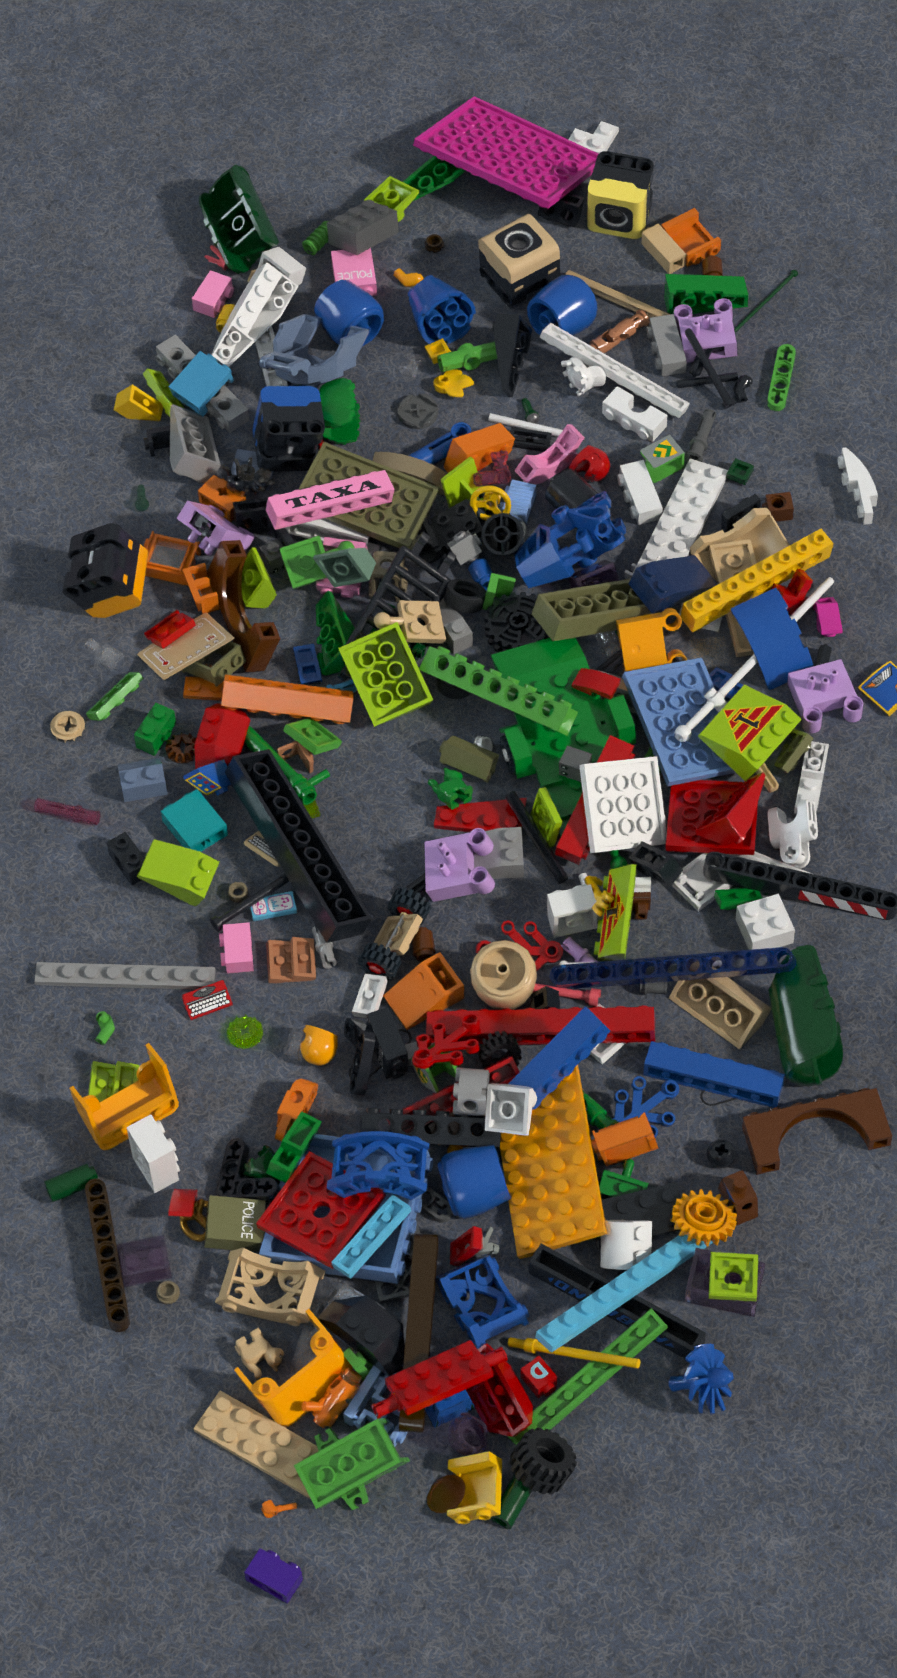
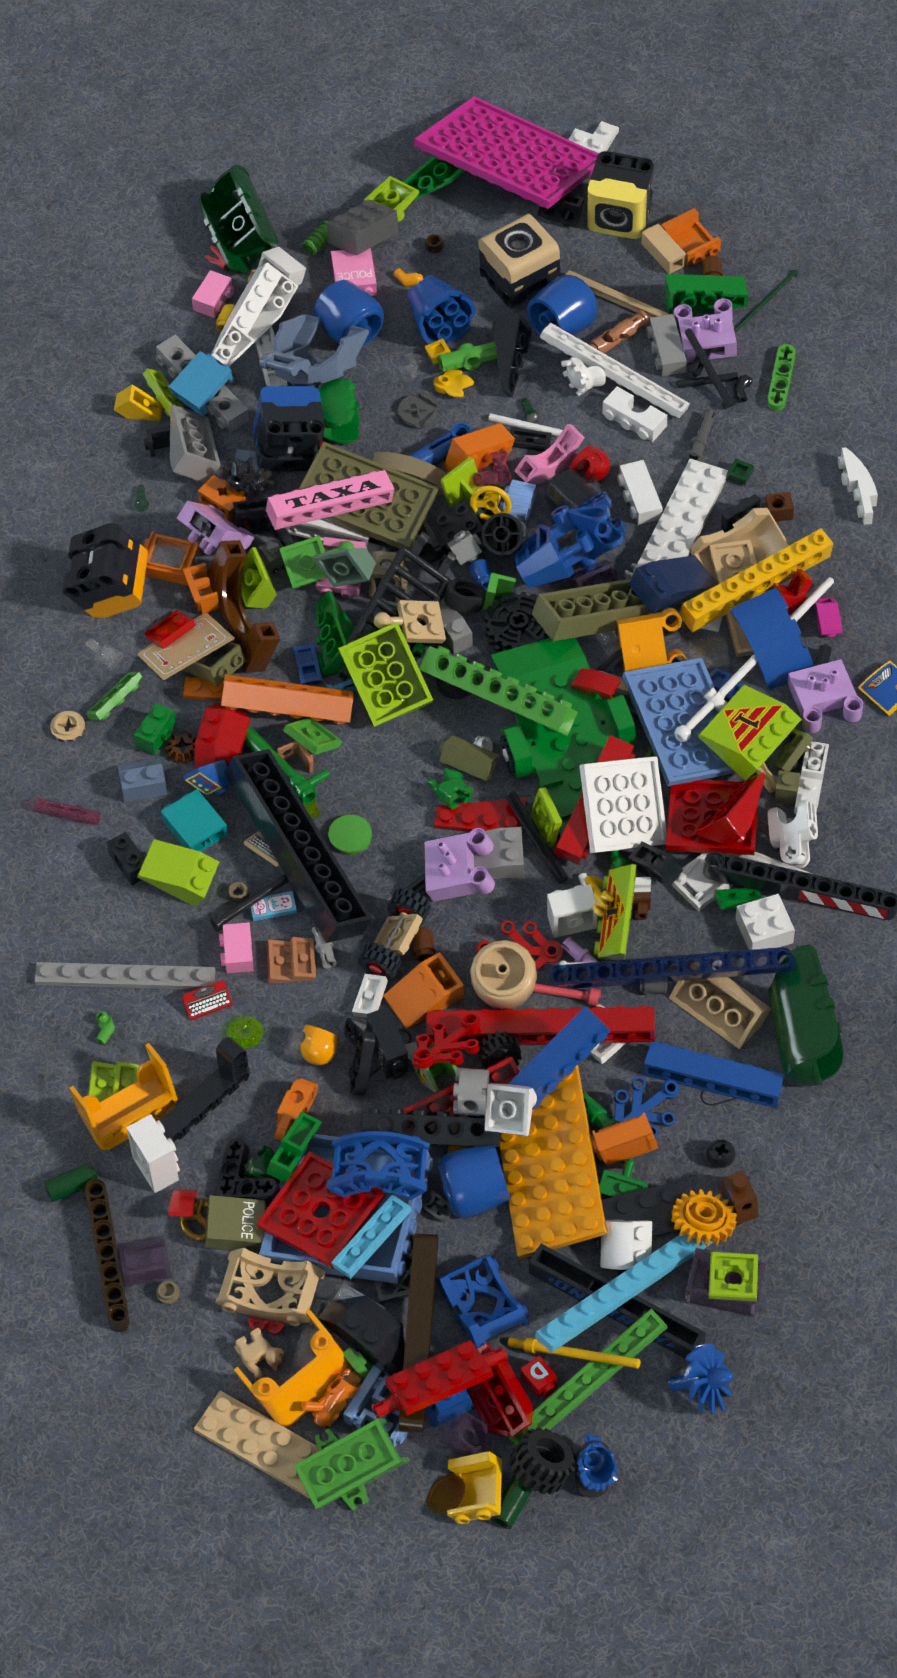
dark purple brick [244,1548,303,1604] -> none
orange hand [261,1500,297,1518] -> none
red piece [450,1226,499,1266] -> none
black plate [530,986,560,1009] -> none
dark grey brick [559,745,592,782] -> none
piece [640,435,685,483] -> none
reddish brown arch [742,1088,892,1175] -> none
none -> black beam [159,1037,250,1143]
none -> red piece [248,1317,285,1335]
none -> bright green tile [328,814,372,855]
none -> blue hair [575,1434,618,1498]
none -> olive brick [775,770,801,805]

